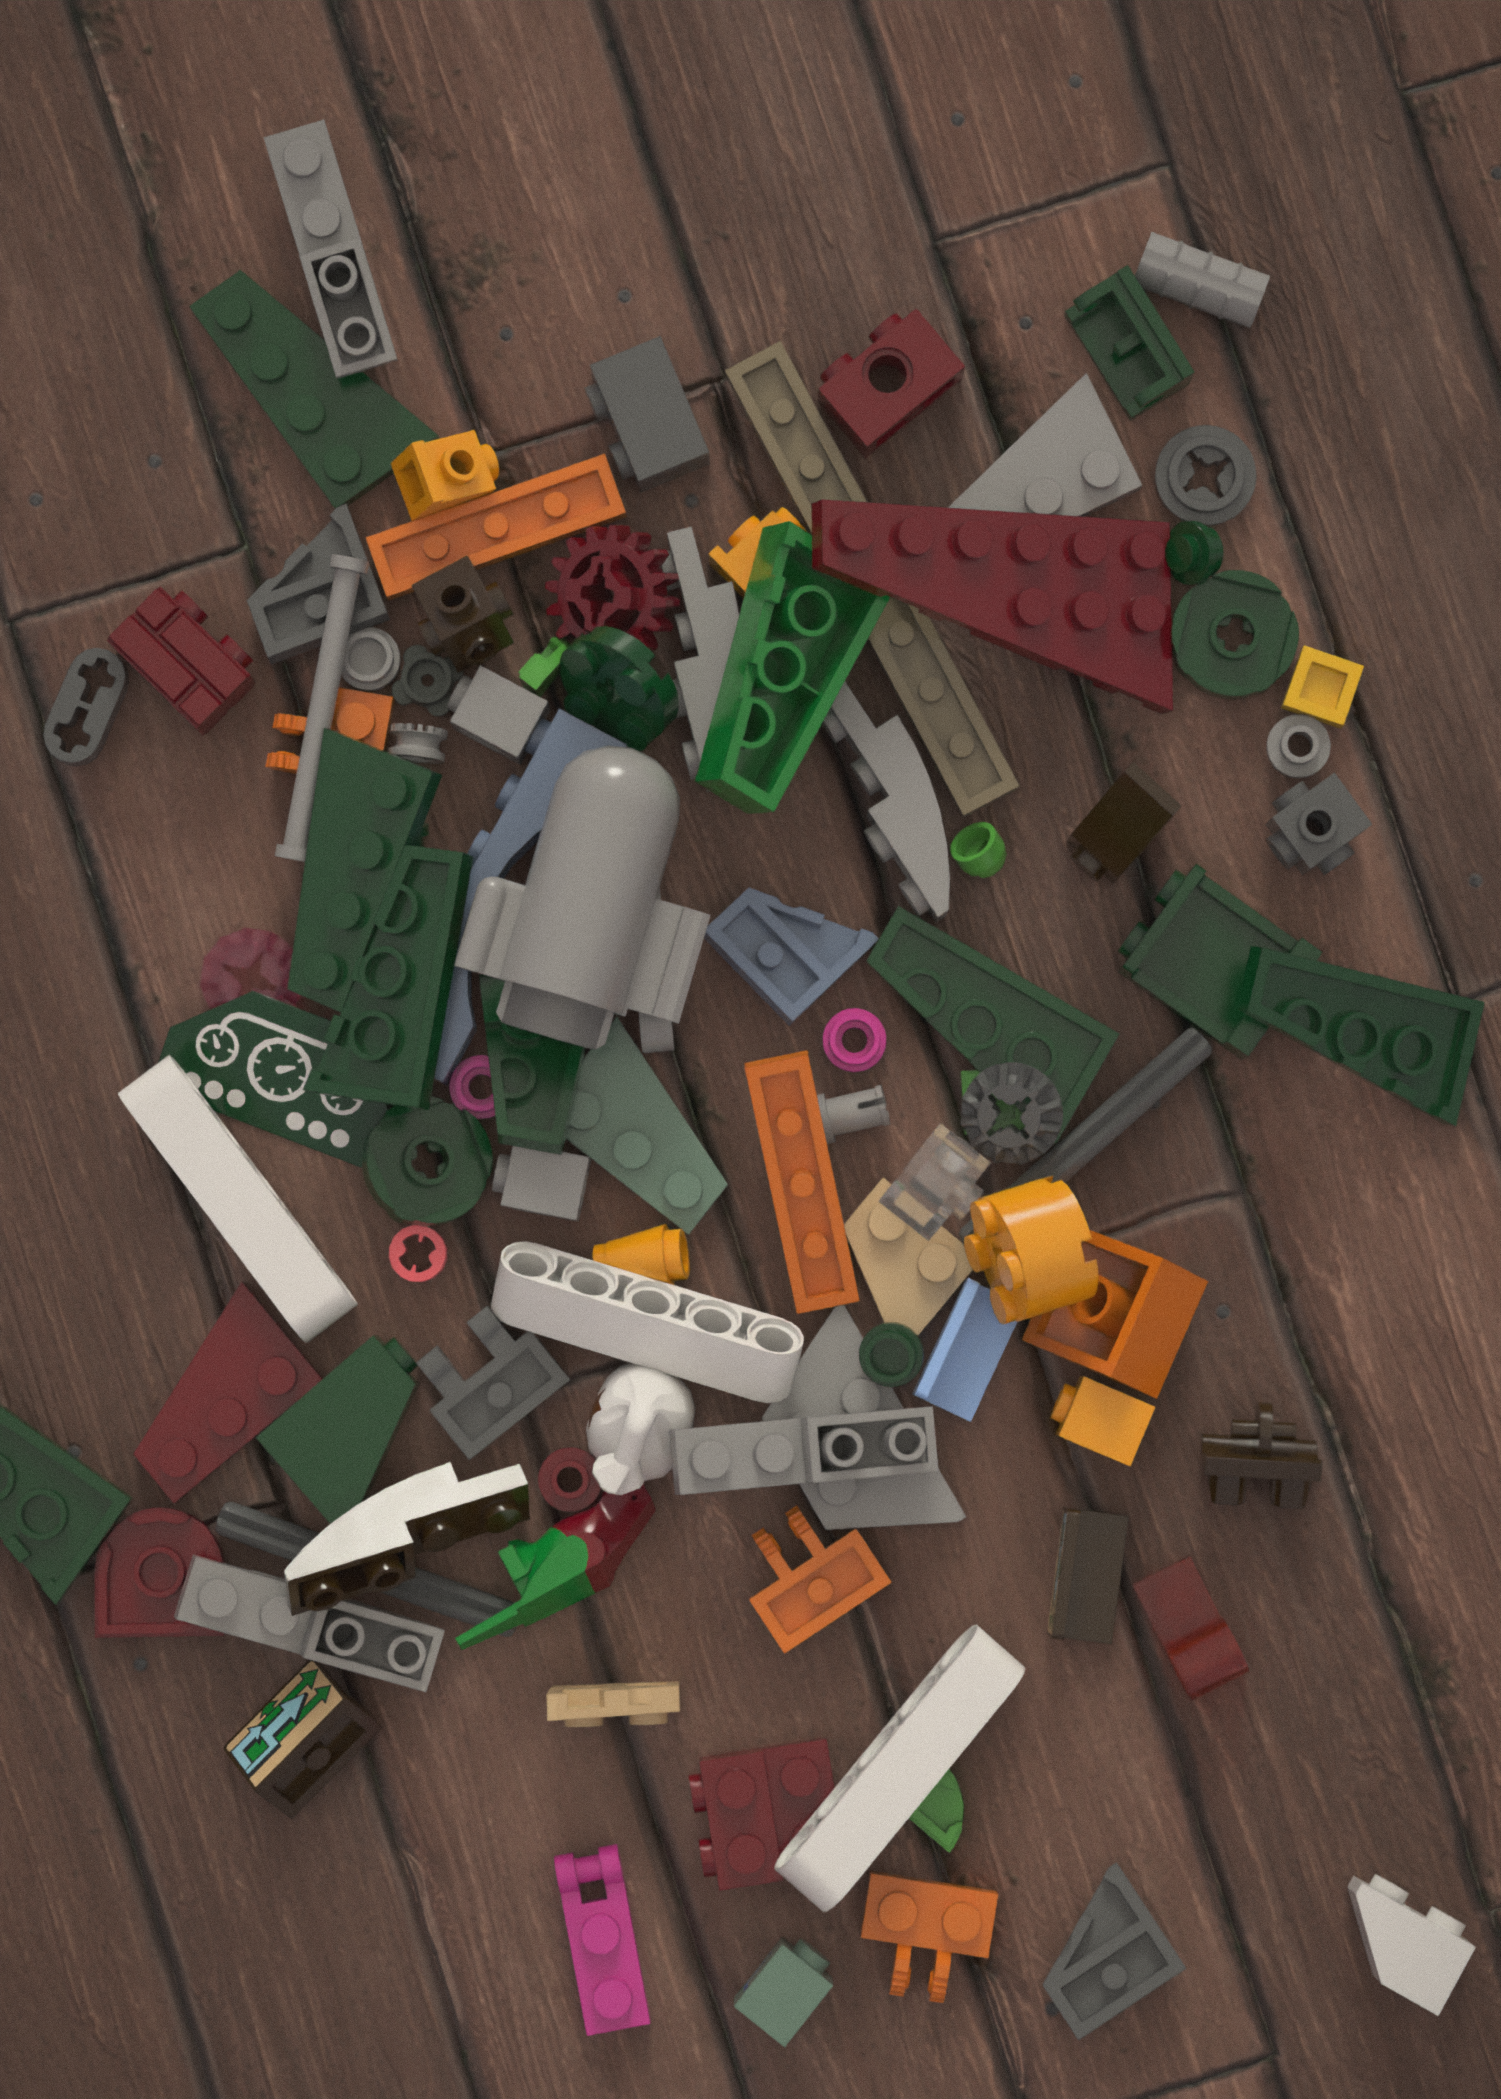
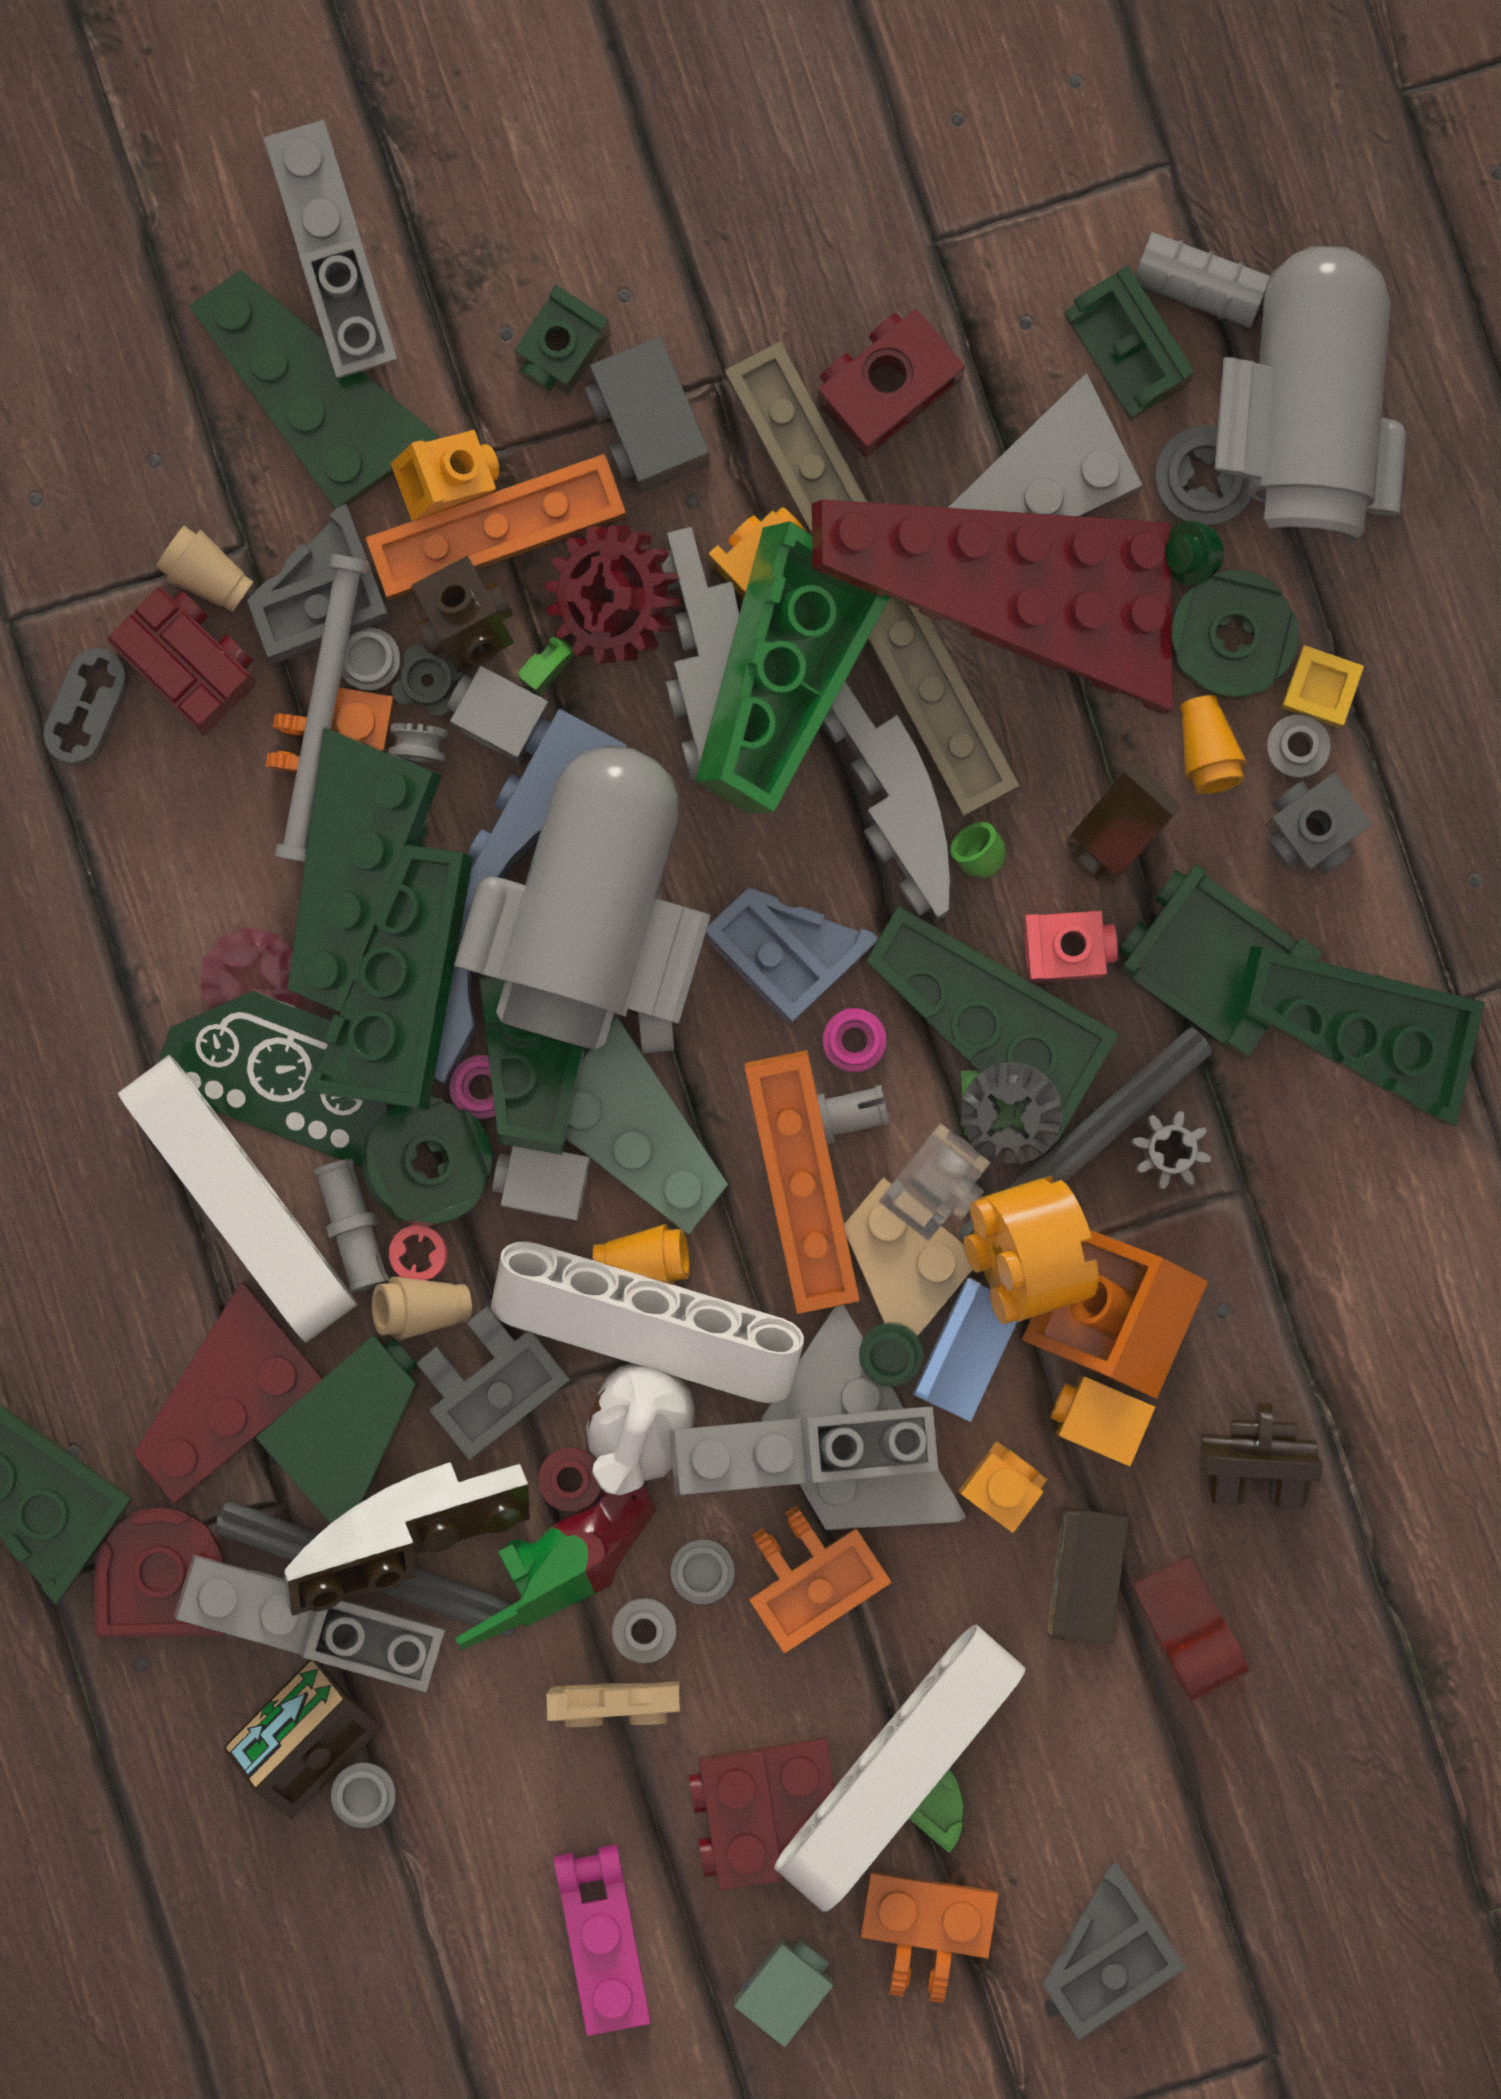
dark green plate [559,626,679,751] -> none
white slope [1347,1874,1476,2016] -> none
none -> tan cone [155,525,254,613]
none -> light grey pin [314,1159,389,1293]
none -> light grey plate [331,1762,396,1828]
none -> tan cone [372,1277,472,1341]
none -> dark green brick [514,285,611,395]
none -> light grey plate [612,1598,676,1663]
none -> light grey plate [671,1539,735,1604]
none -> light orange brick [958,1441,1048,1533]
none -> coral brick [1022,910,1118,983]
none -> light grey gear [1130,1111,1211,1190]
none -> light orange cone [1180,695,1247,794]
none -> light grey piece [1214,246,1406,544]

